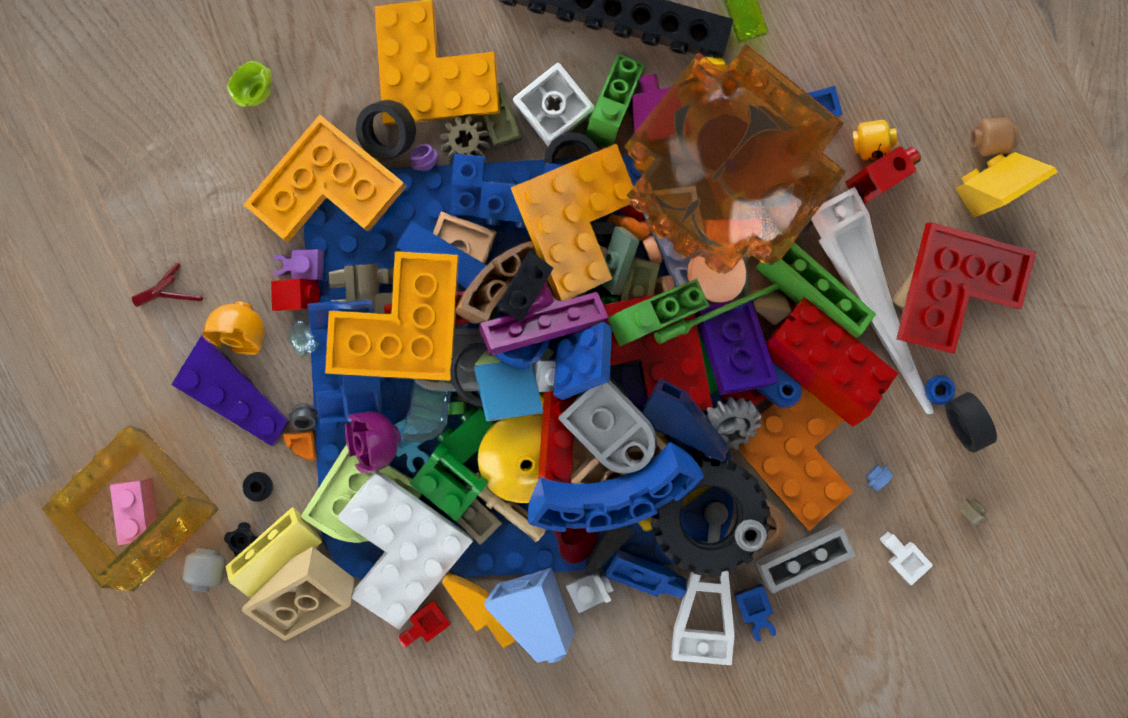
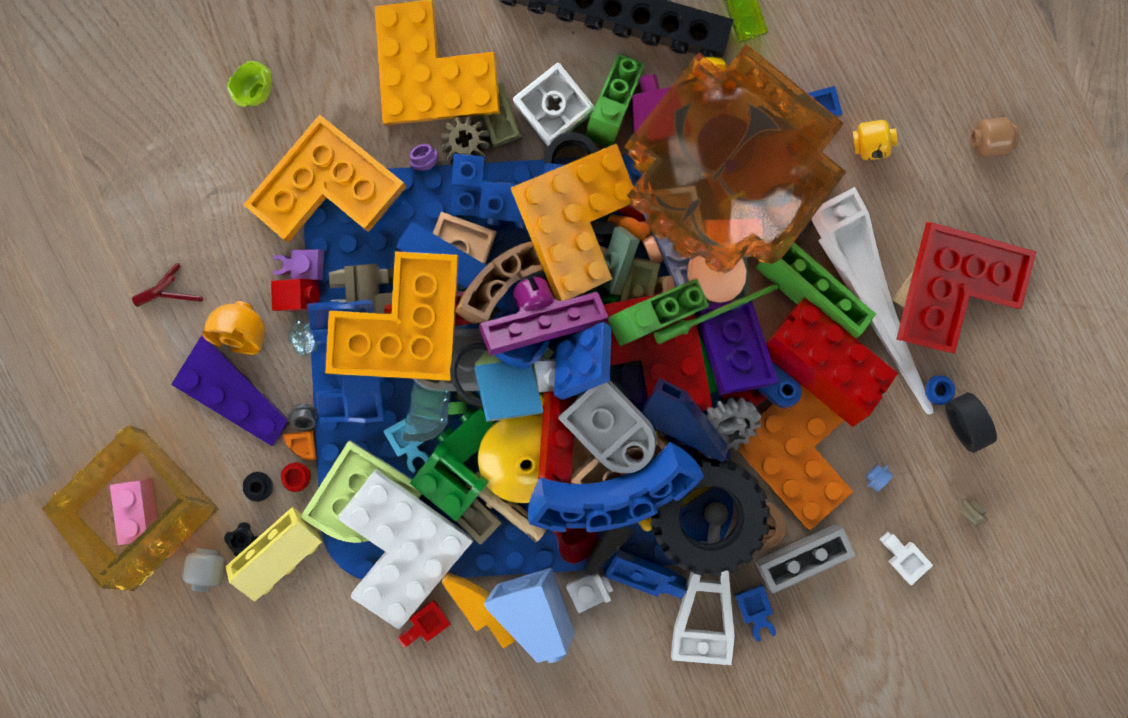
tan slope [242,547,354,641] -> none
magenta cylinder [345,411,401,474] -> none
black tyre [356,100,416,160] -> none
black hinge [497,251,553,322] -> none
light grey plate [735,519,767,552] -> none
dark tan slope [750,290,791,325] -> none
red torso [845,146,921,204] -> none
yellow slope [955,152,1058,218] -> none
none -> red plate [281,462,311,492]

